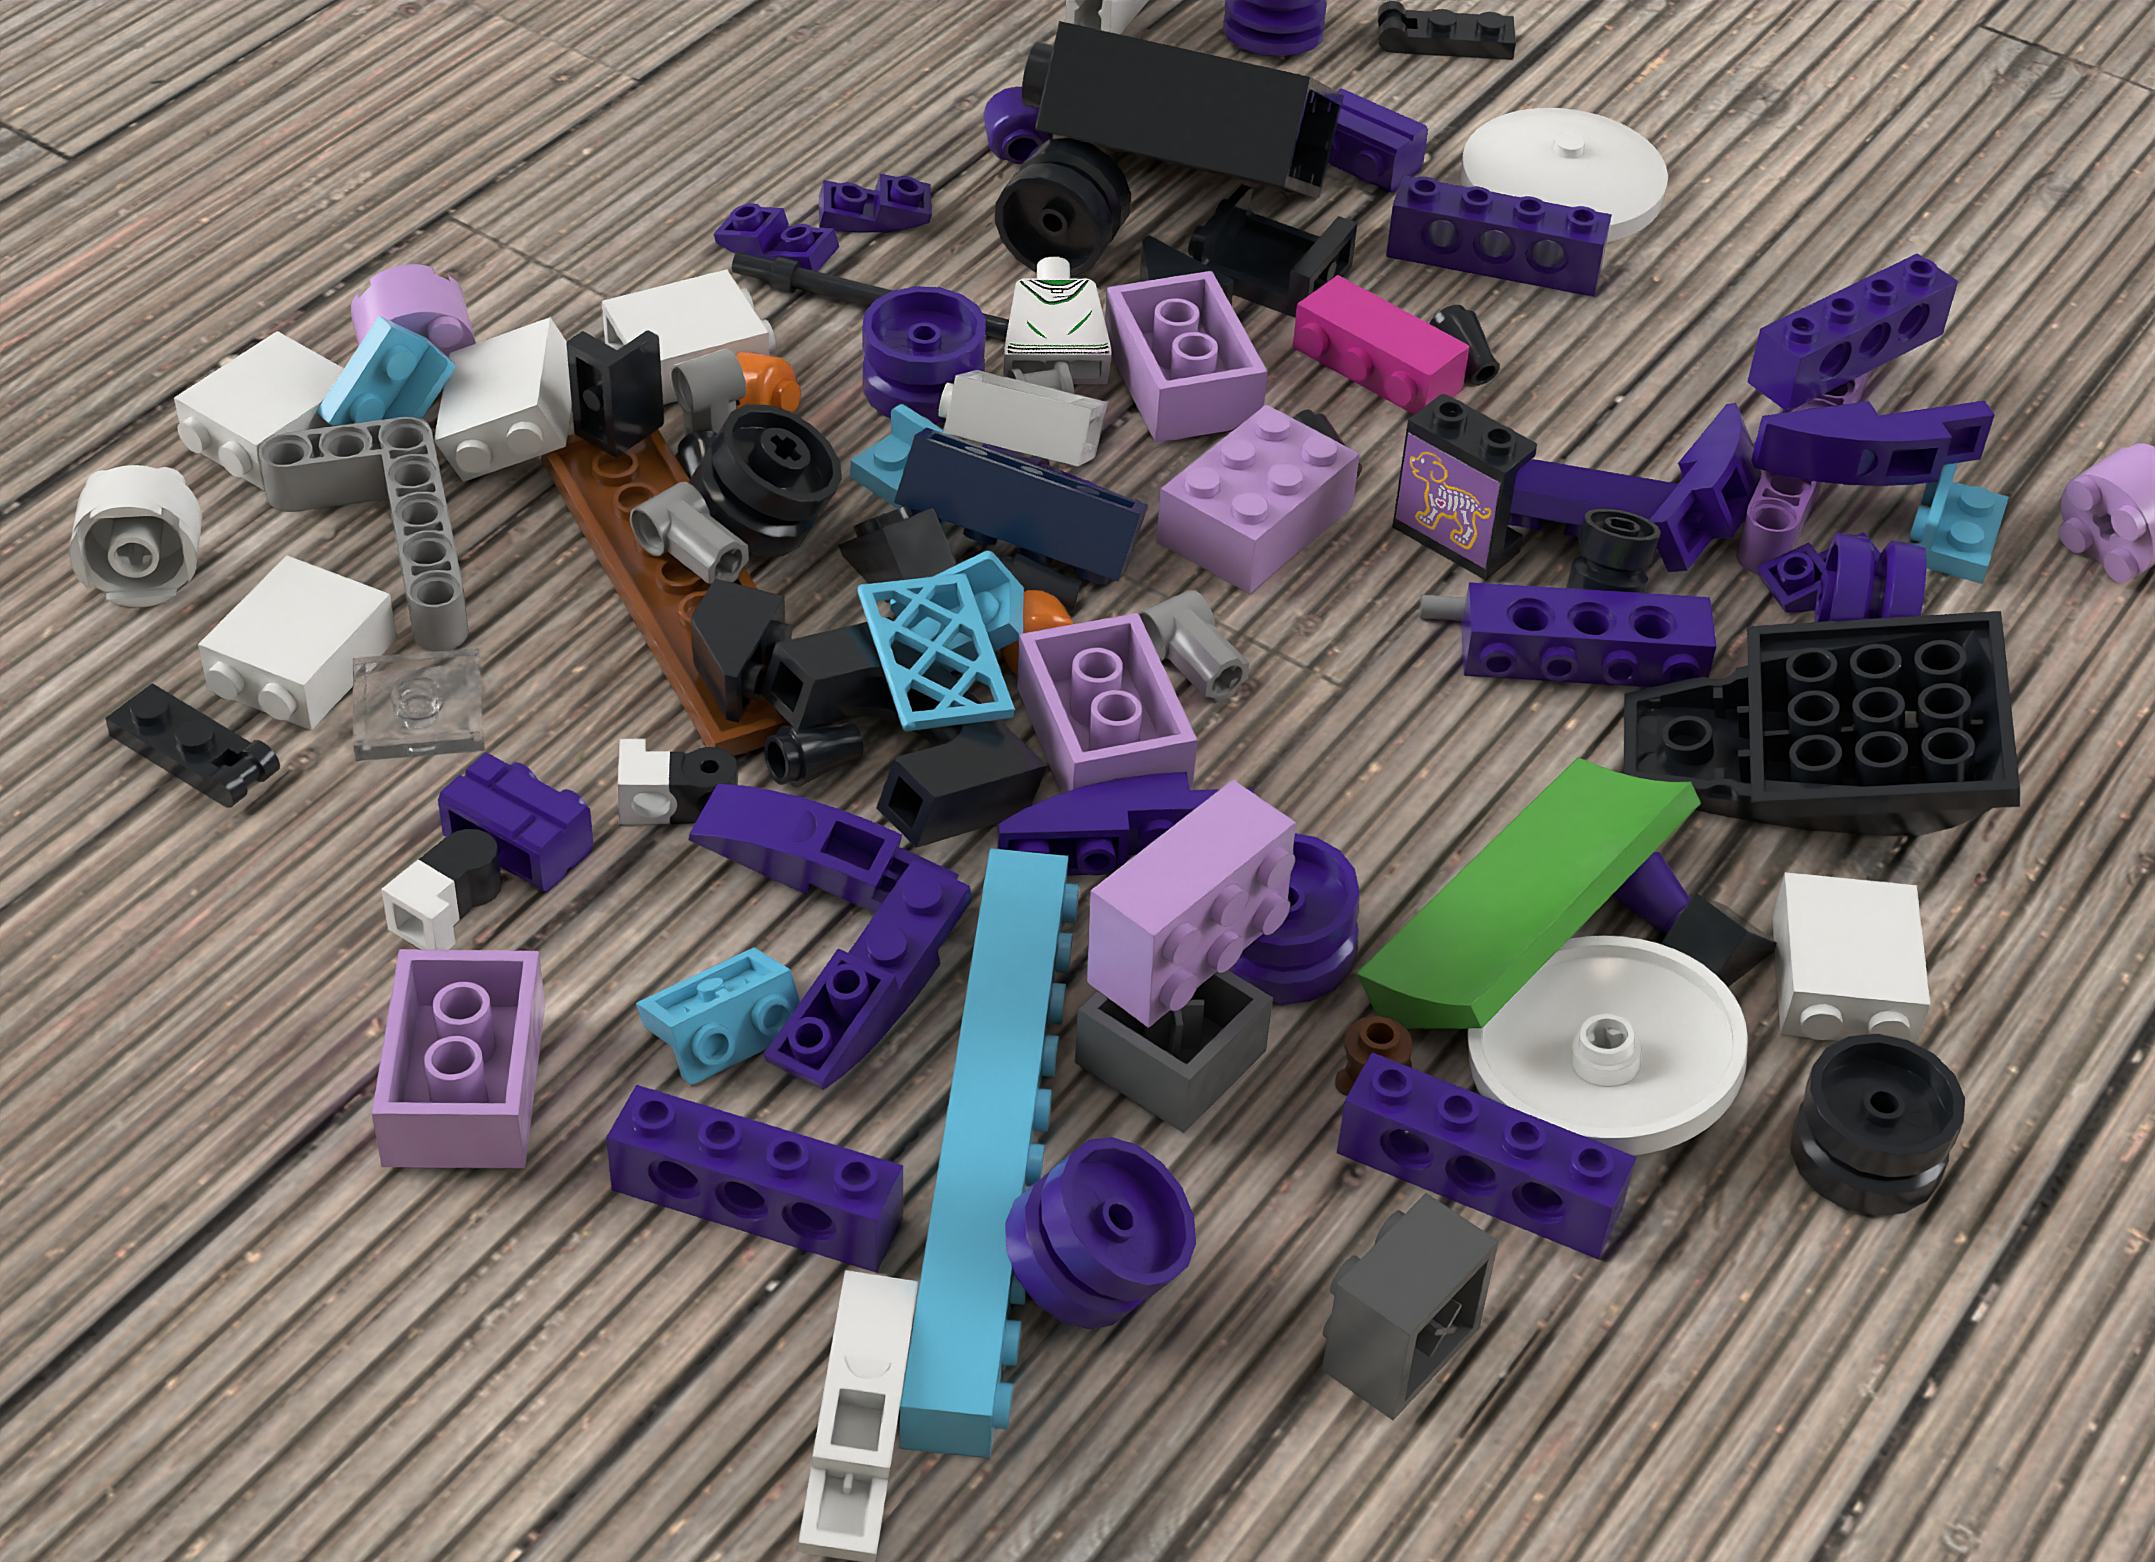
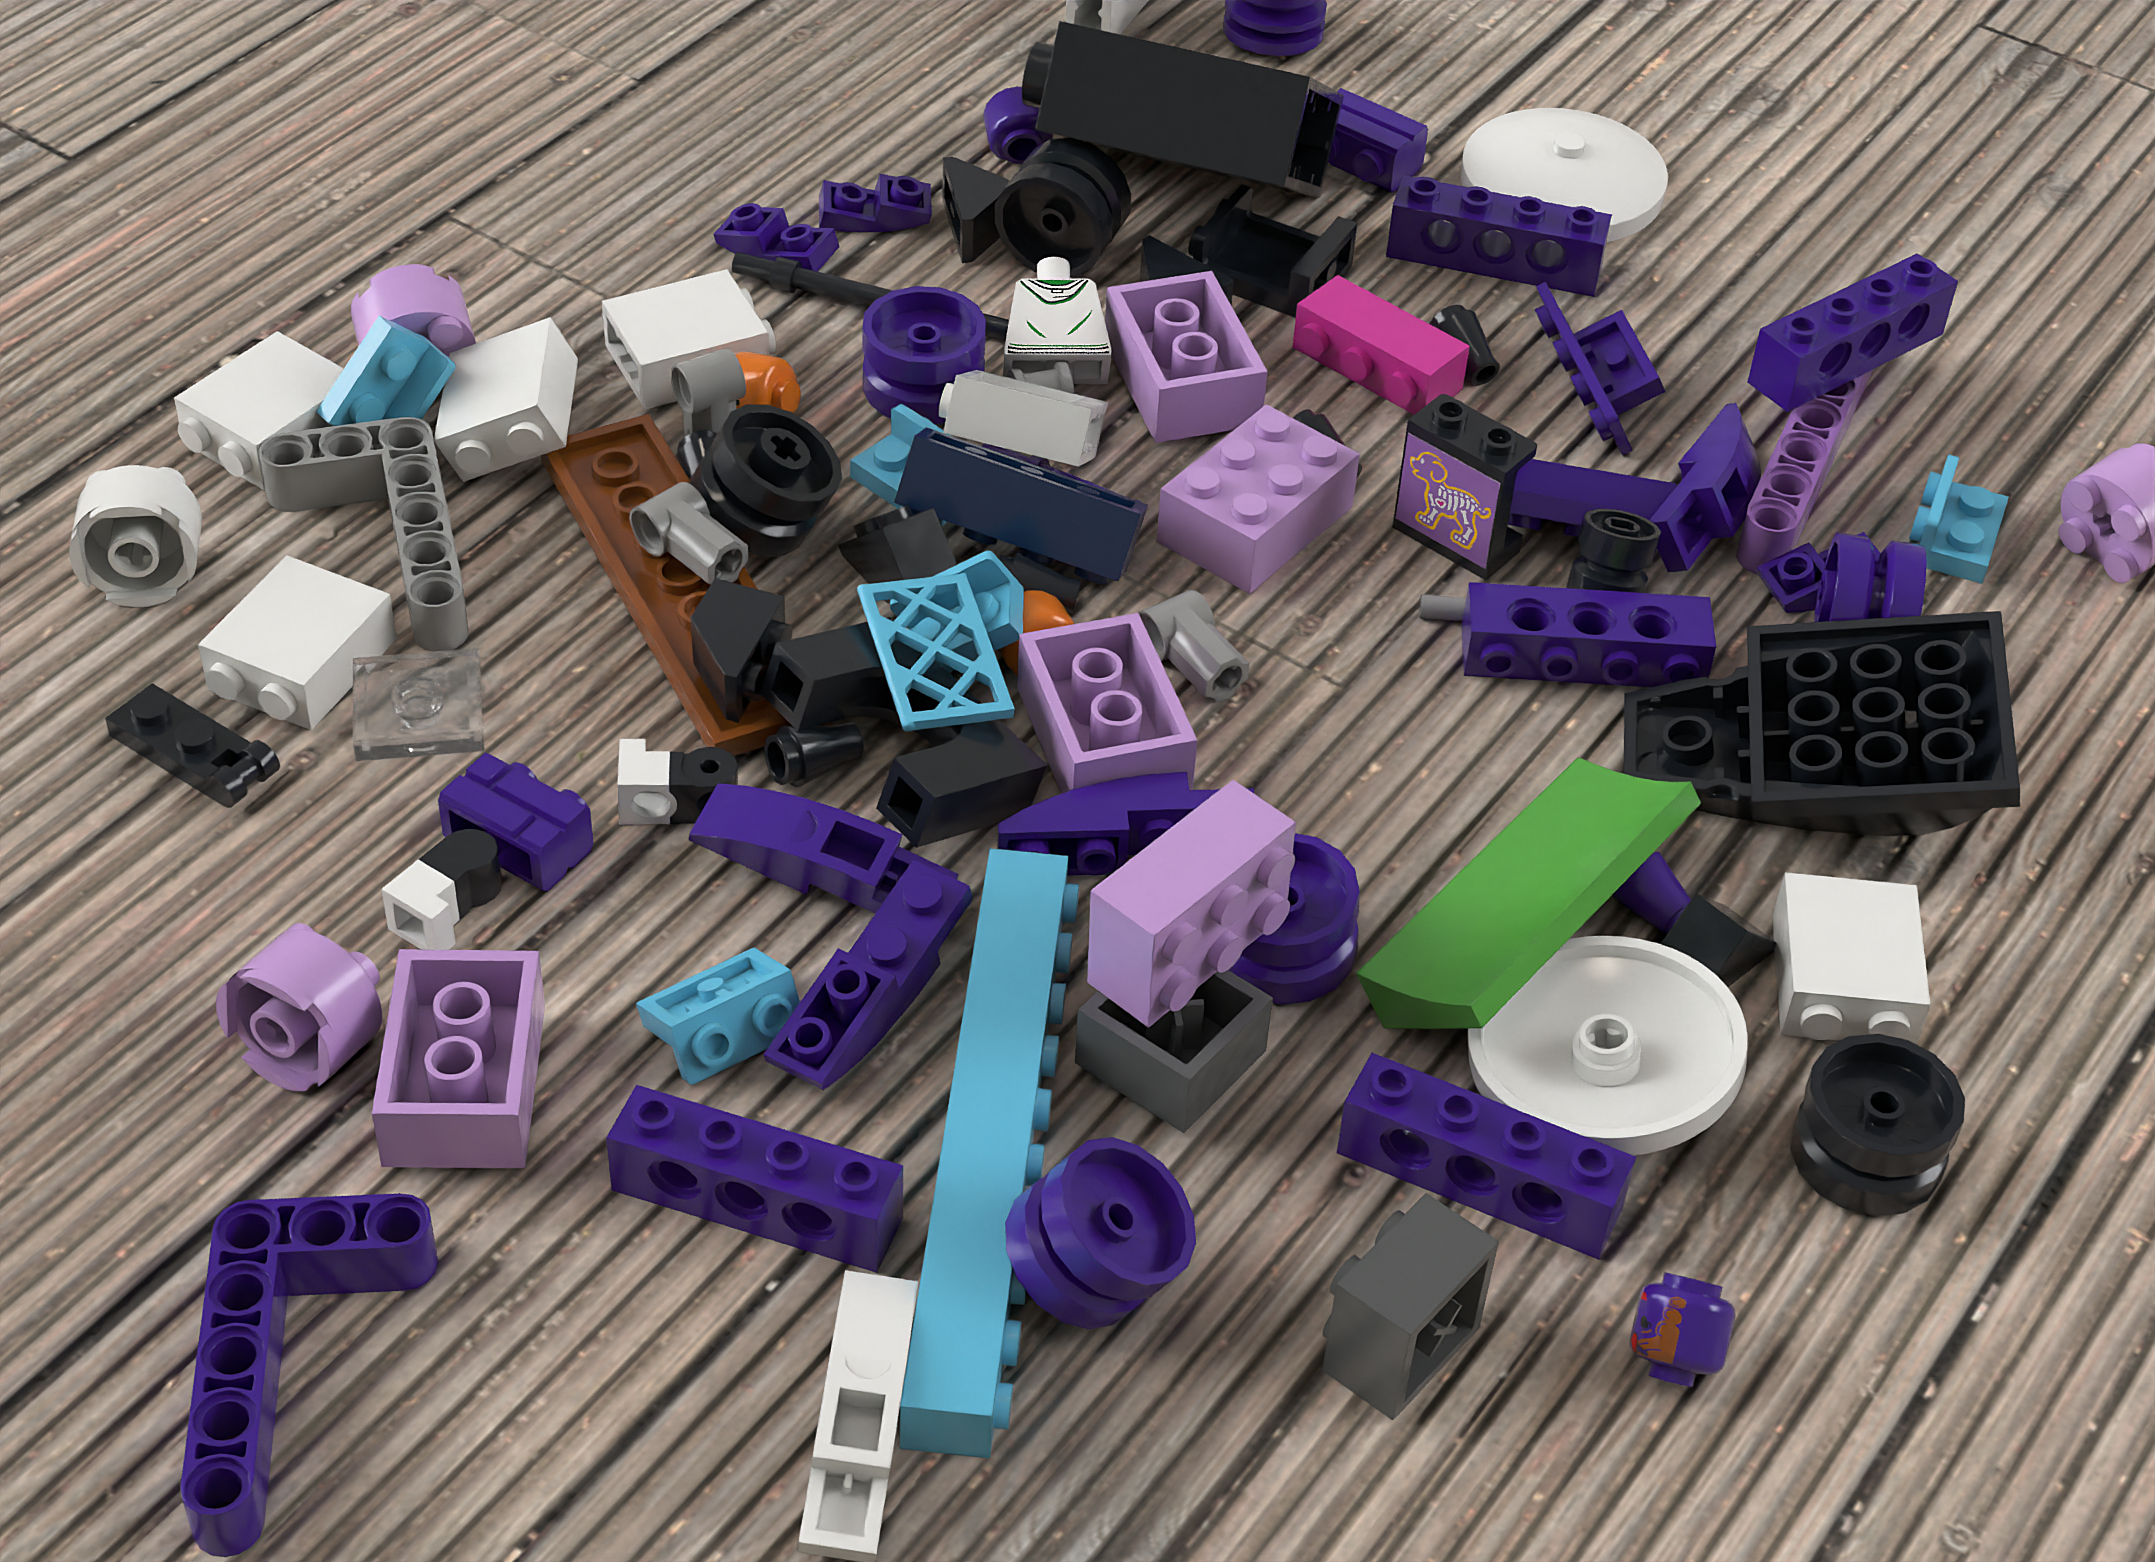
black panel [566,330,664,458] -> none
reddish brown brick [1335,1016,1413,1096] -> none
black plate [1377,1,1516,60] -> none
dark purple slope [1751,400,1995,486] -> none
none -> dark purple beam [181,1193,439,1557]
none -> lavender brick [216,923,382,1091]
none -> black slope [942,157,1010,263]
none -> dark purple bracket [1534,282,1666,455]
none -> dark purple head [1630,1272,1736,1387]

